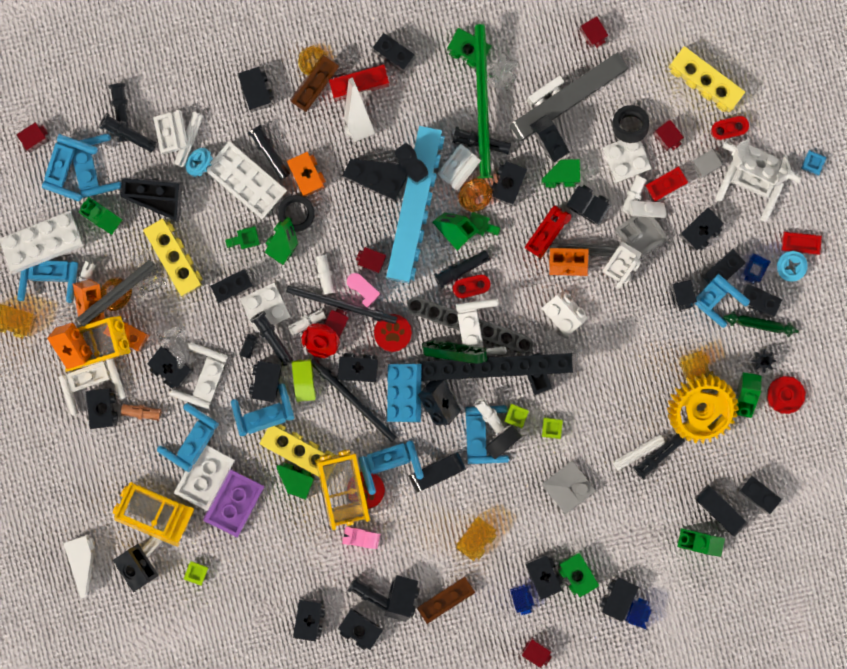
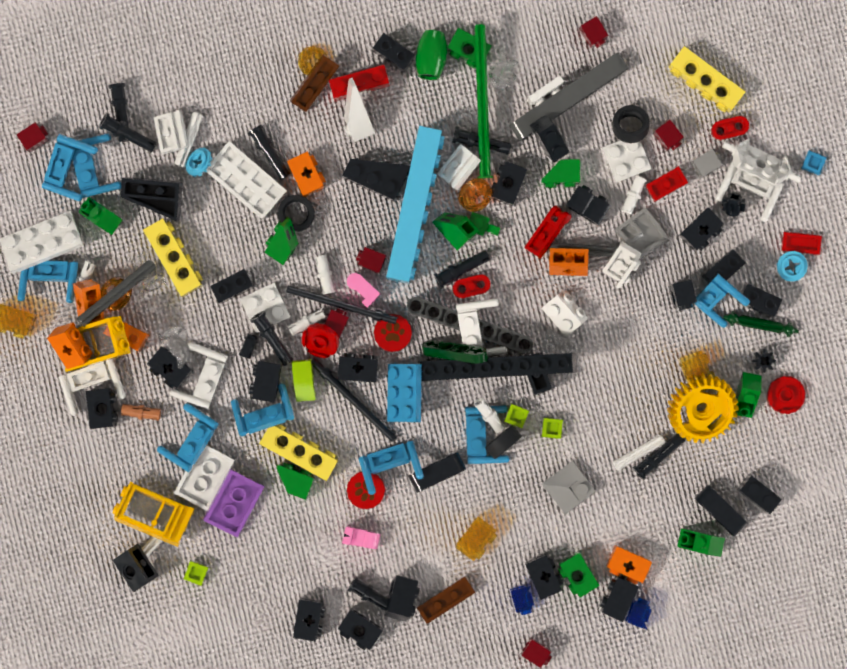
white slope [63,535,95,598] -> none
green plate [225,227,260,250] -> none
black brick [237,67,274,113] -> none
door [315,449,370,530] -> none
black brick [395,143,428,185] -> none
black brick [418,380,461,425] -> none
white piece [629,201,667,218] -> none
clear blue window [741,253,771,285] -> none
none -> green piece [416,30,447,81]
none -> orange brick [606,545,652,585]
none -> black gear [722,193,746,217]

